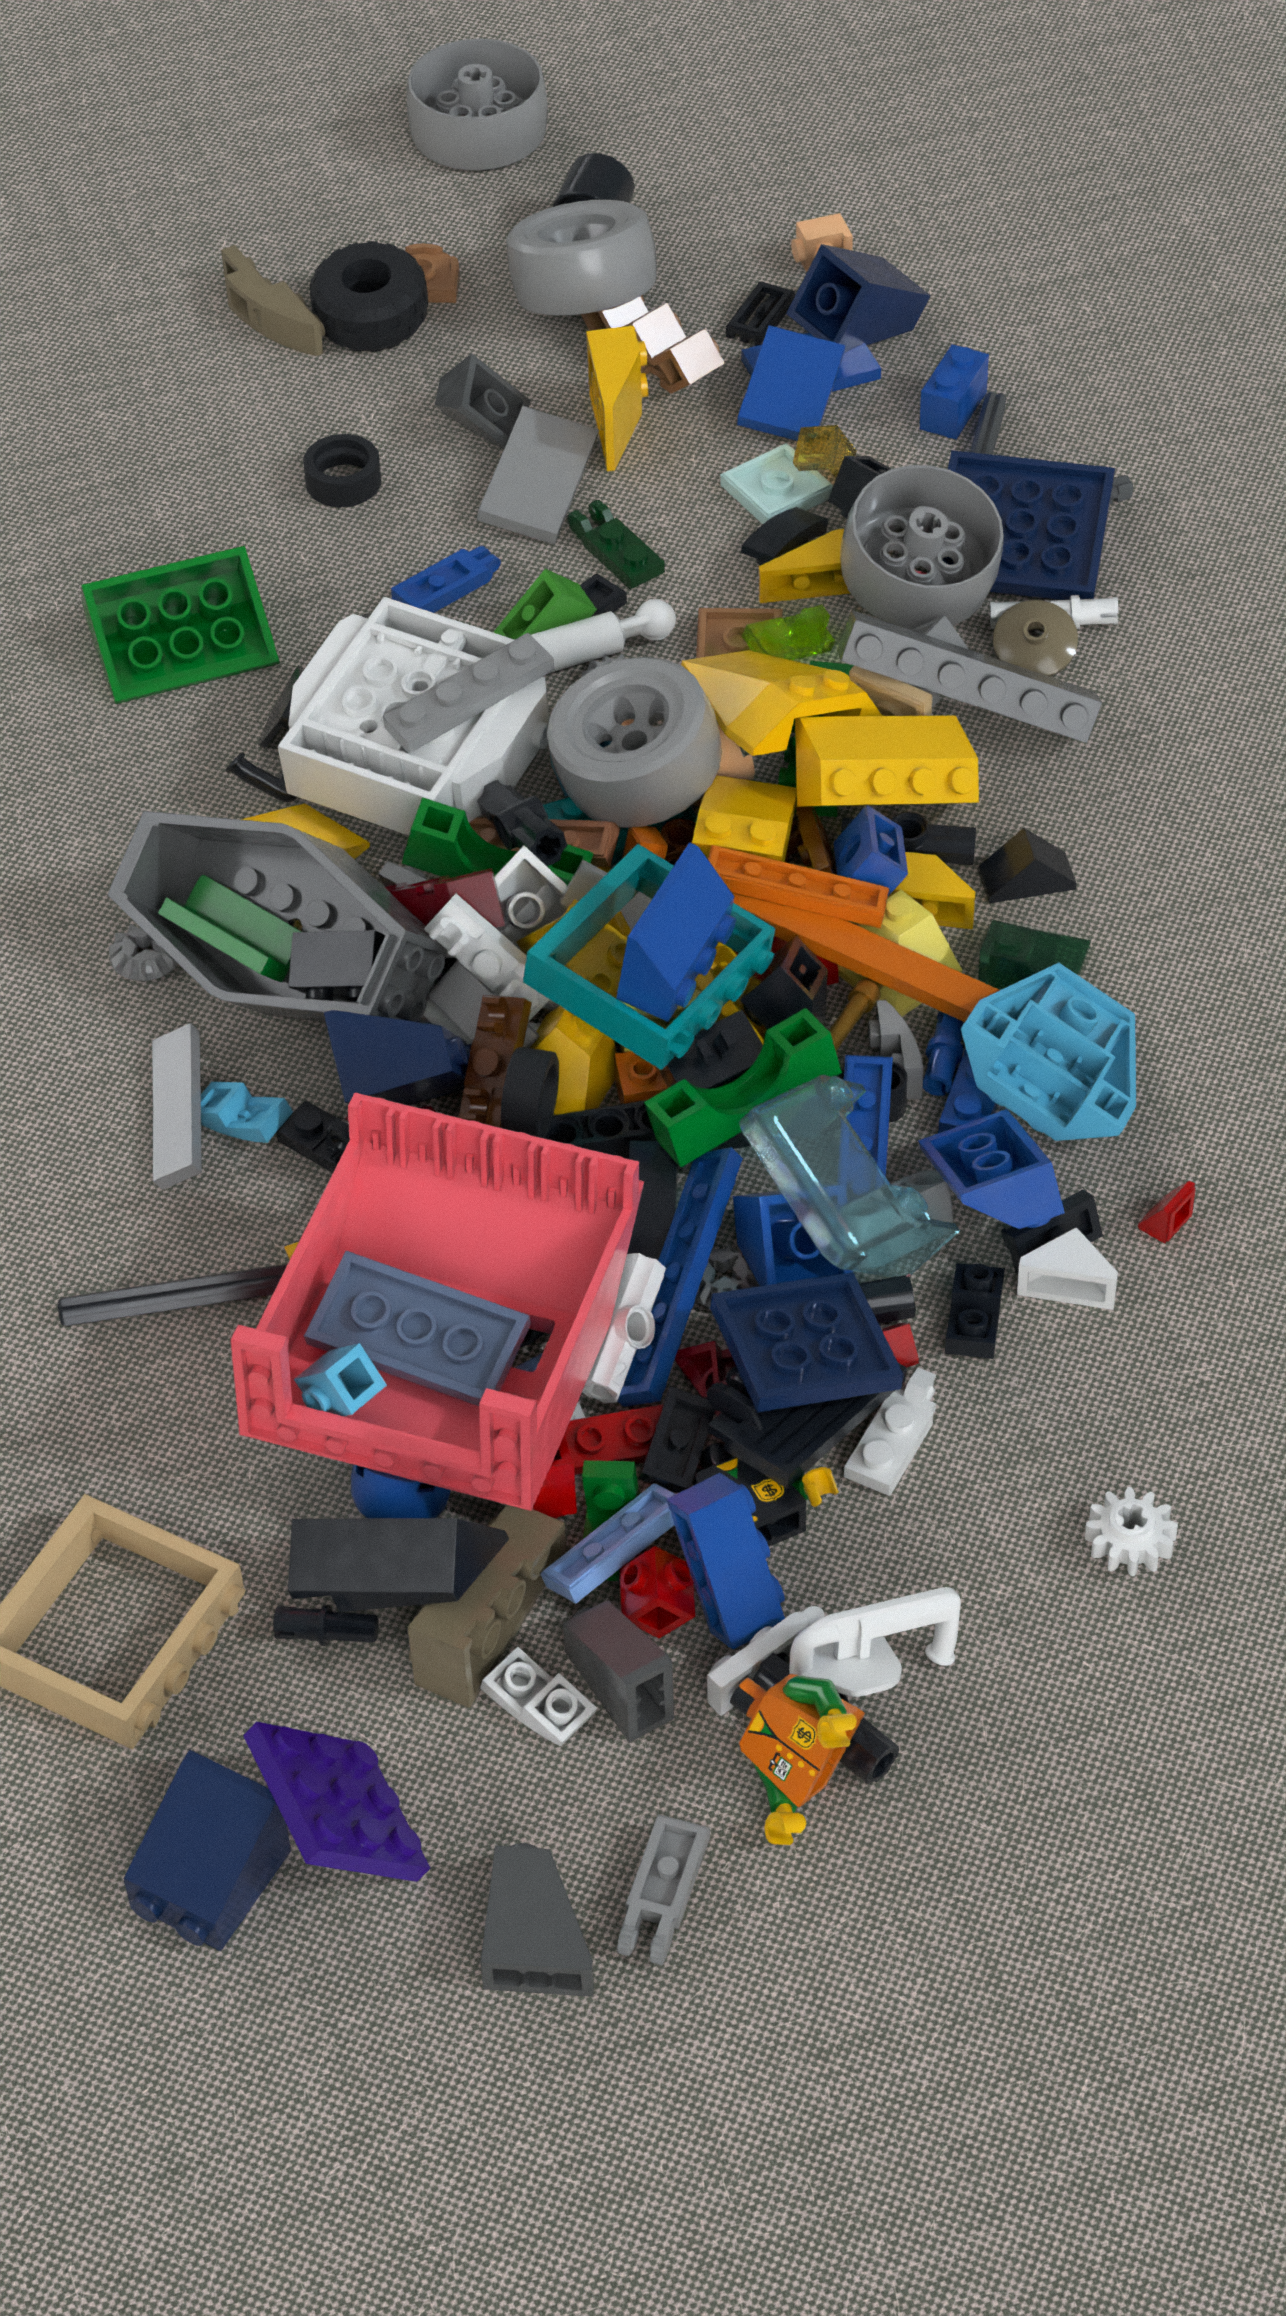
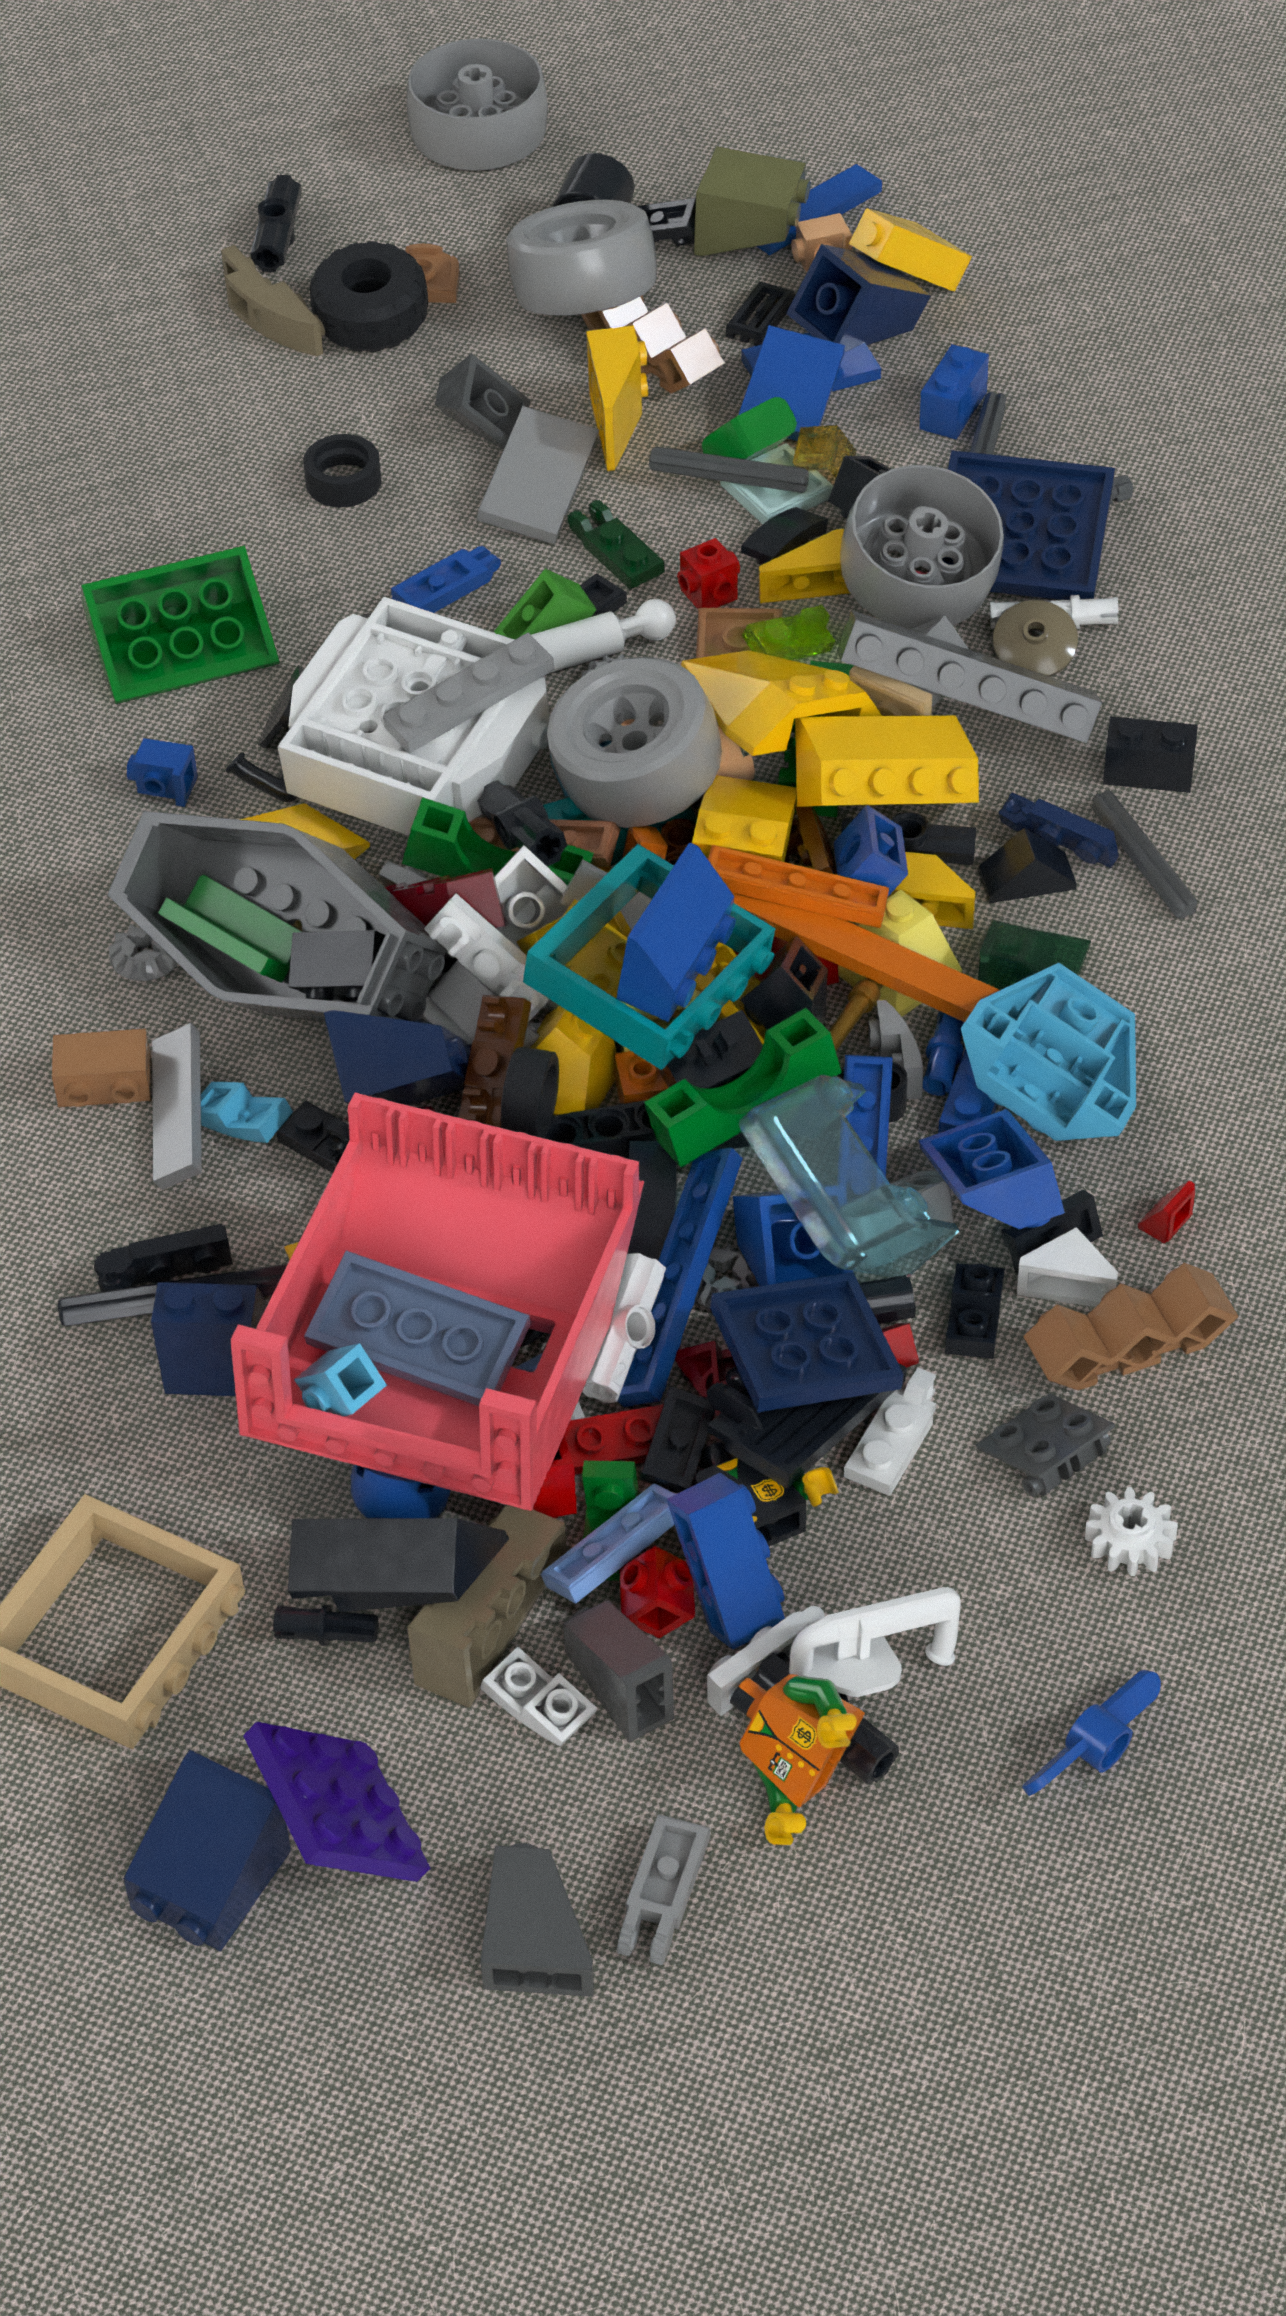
none -> medium nougat hinge [52,1029,151,1107]
none -> black hinge [94,1224,233,1292]
none -> blue brick [127,738,198,807]
none -> dark blue slope [151,1282,268,1396]
none -> black piece [251,175,302,272]
none -> black hinge [638,198,696,247]
none -> dark grey axle [649,446,809,493]
none -> red brick [677,538,740,609]
none -> olive slope [694,146,811,256]
none -> green piece [702,397,797,460]
none -> blue tile [756,164,882,255]
none -> yellow slope [849,208,972,292]
none -> dark grey hinge [976,1393,1115,1497]
none -> dark blue hinge [999,793,1119,868]
none -> blue piece [1022,1670,1161,1796]
none -> medium nougat brick [1023,1262,1239,1391]
none -> dark grey axle [1092,790,1197,919]
none -> black brick [1103,716,1198,793]

